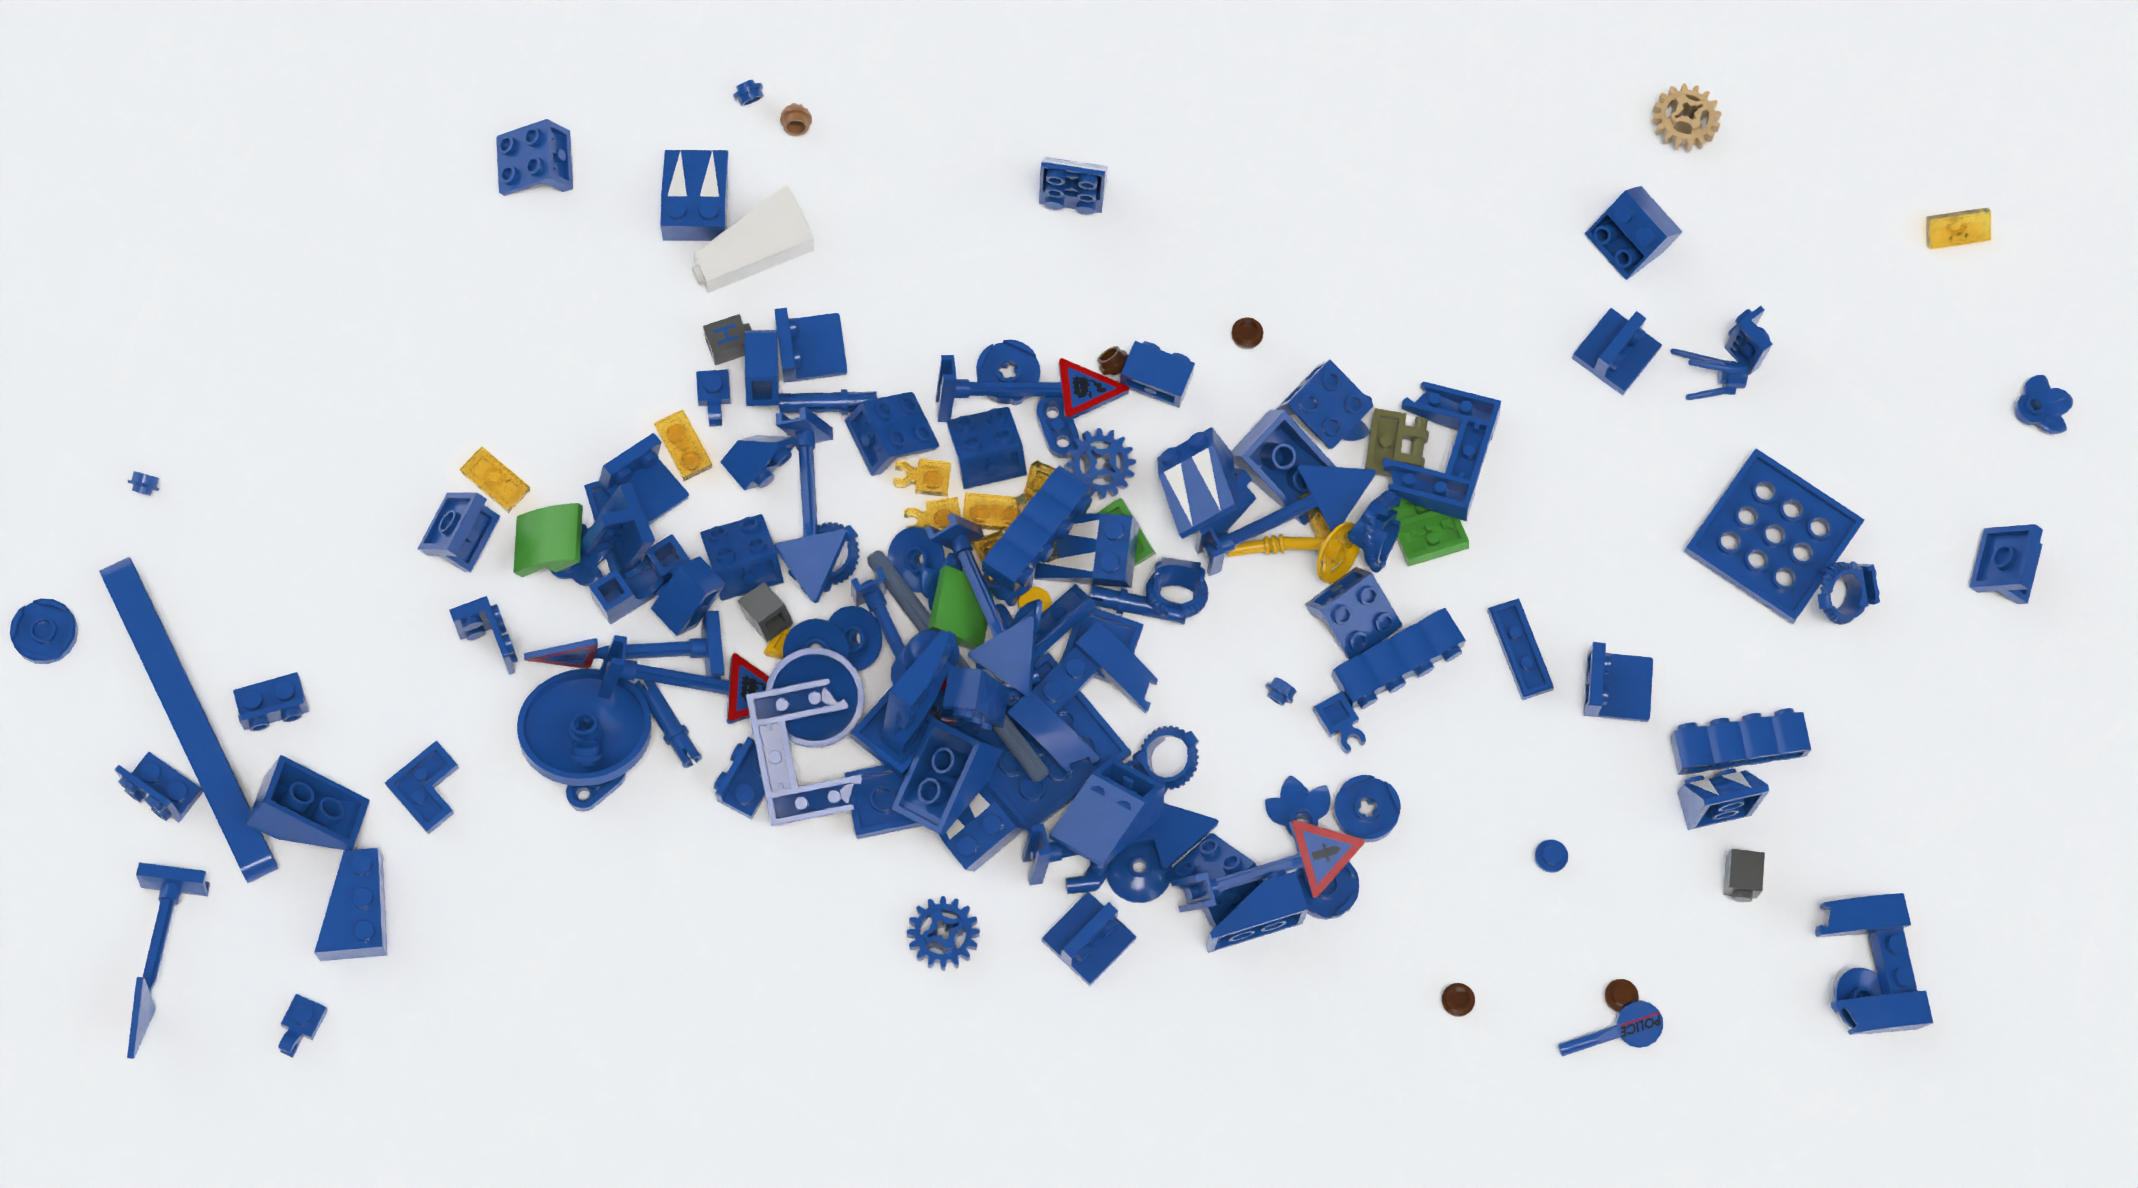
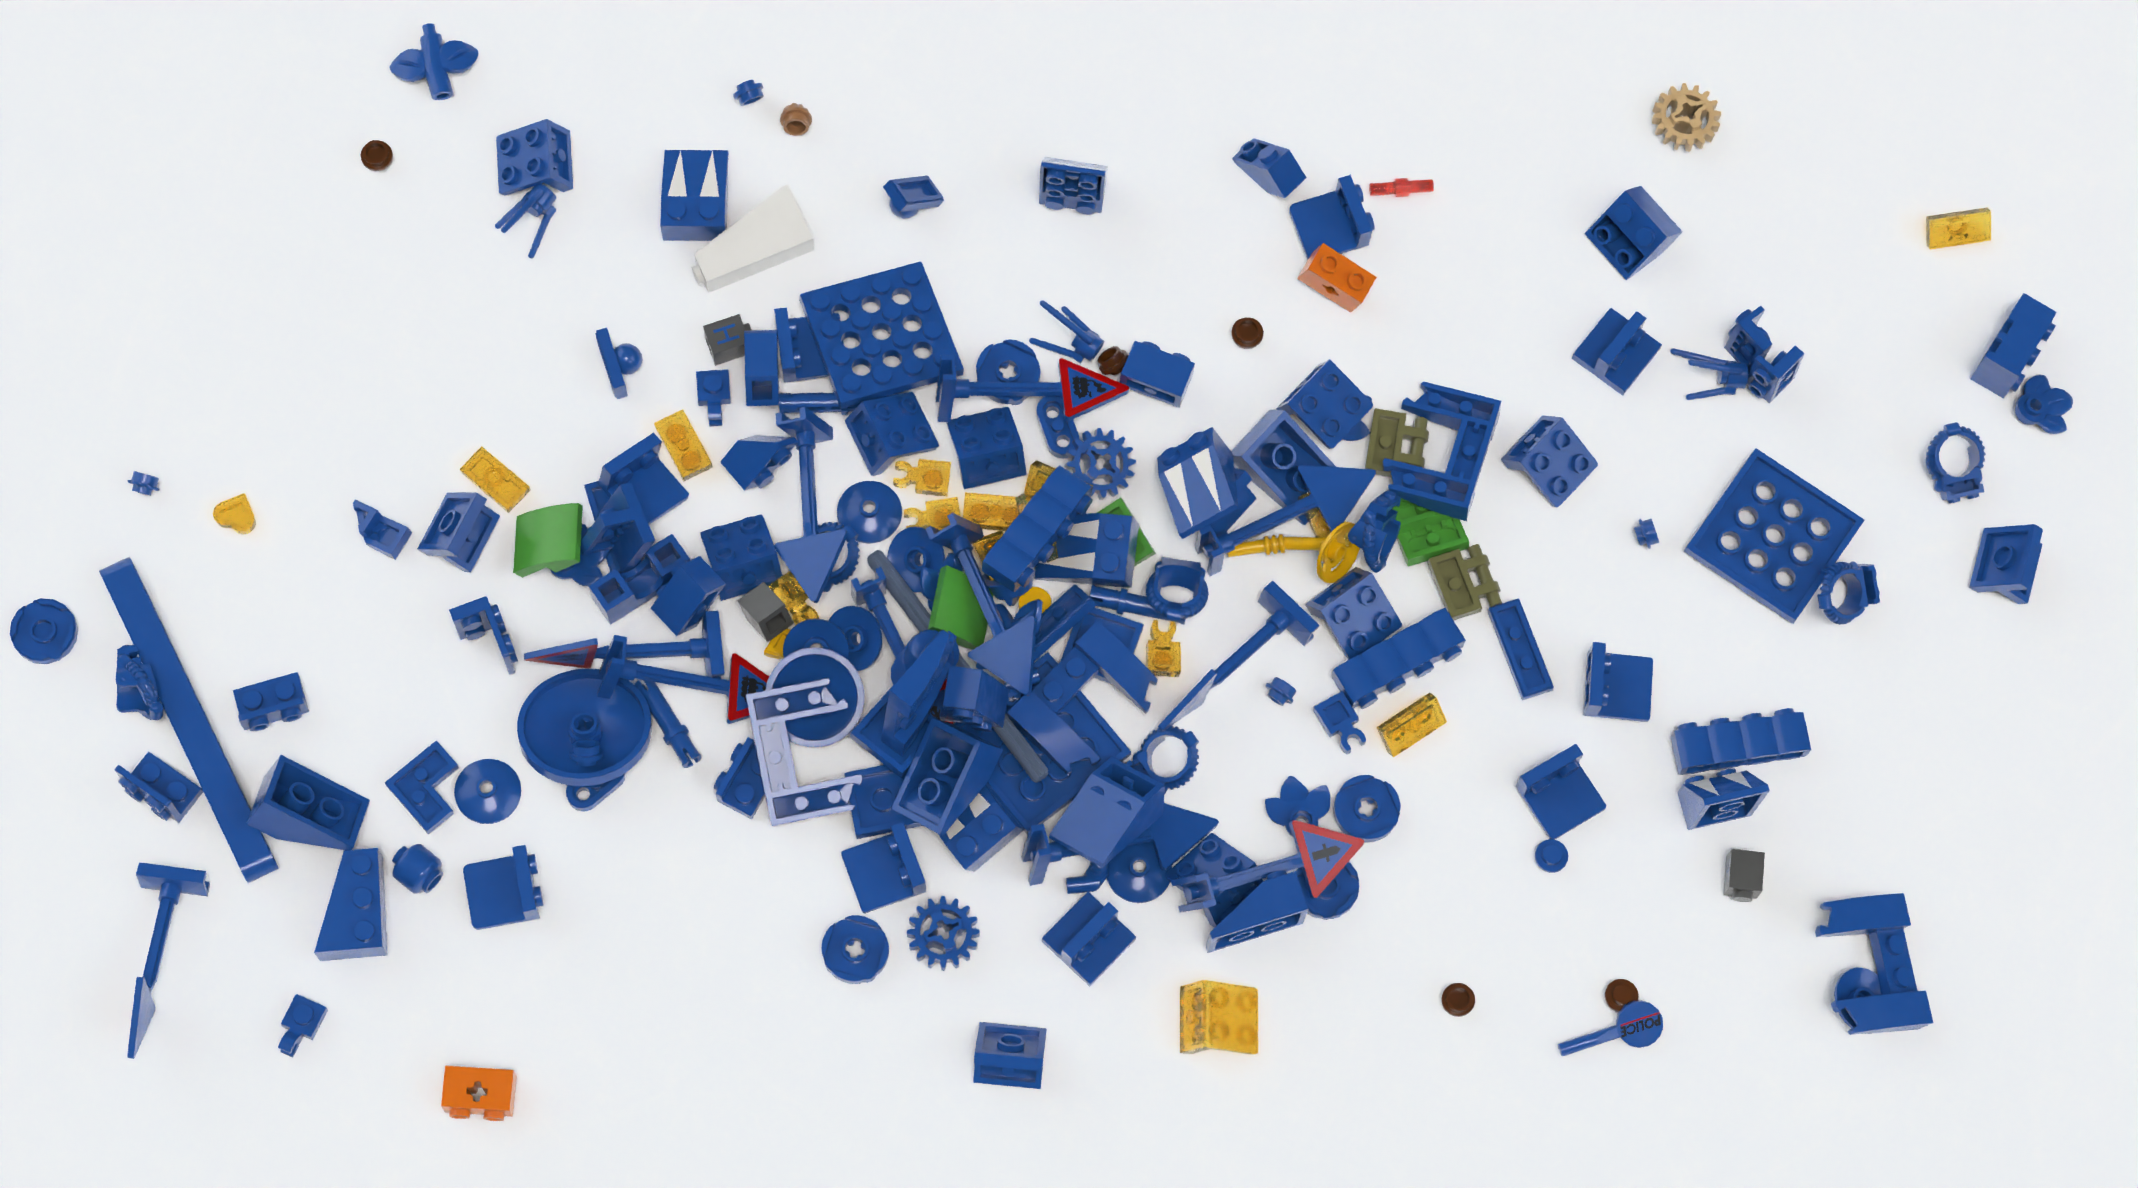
none -> blue piece [115,644,163,720]
none -> clear yellow tile [213,493,256,535]
none -> blue slope [353,499,412,560]
none -> reddish brown plate [360,140,393,171]
none -> blue plant [389,23,479,100]
none -> blue head [392,844,443,894]
none -> orange brick [441,1066,517,1121]
none -> blue dish [454,759,522,824]
none -> blue bracket [463,845,544,930]
none -> blue plant [495,184,556,259]
none -> blue tile [595,327,643,399]
none -> clear yellow plate [767,571,819,625]
none -> blue piece [799,261,964,409]
none -> blue plate [821,915,889,984]
none -> blue dish [837,481,902,544]
none -> blue bracket [841,821,926,914]
none -> blue tile [883,175,944,219]
none -> blue bracket [973,1022,1047,1089]
none -> blue plant [1029,300,1105,364]
none -> clear yellow plate [1146,620,1181,677]
none -> blue piece [1158,580,1320,731]
none -> clear yellow bracket [1180,980,1258,1055]
none -> blue slope [1232,138,1307,198]
none -> blue bracket [1289,174,1375,260]
none -> orange brick [1297,243,1377,313]
none -> clear red bar [1369,178,1434,197]
none -> clear yellow plate [1376,692,1447,757]
none -> olive plate [1427,544,1502,620]
none -> blue bracket [1500,415,1598,508]
none -> blue bracket [1515,744,1607,840]
none -> blue plate [1634,518,1660,549]
none -> blue bracket [1747,345,1805,404]
none -> blue piece [1925,422,1986,503]
none -> blue wedge [1970,293,2057,399]

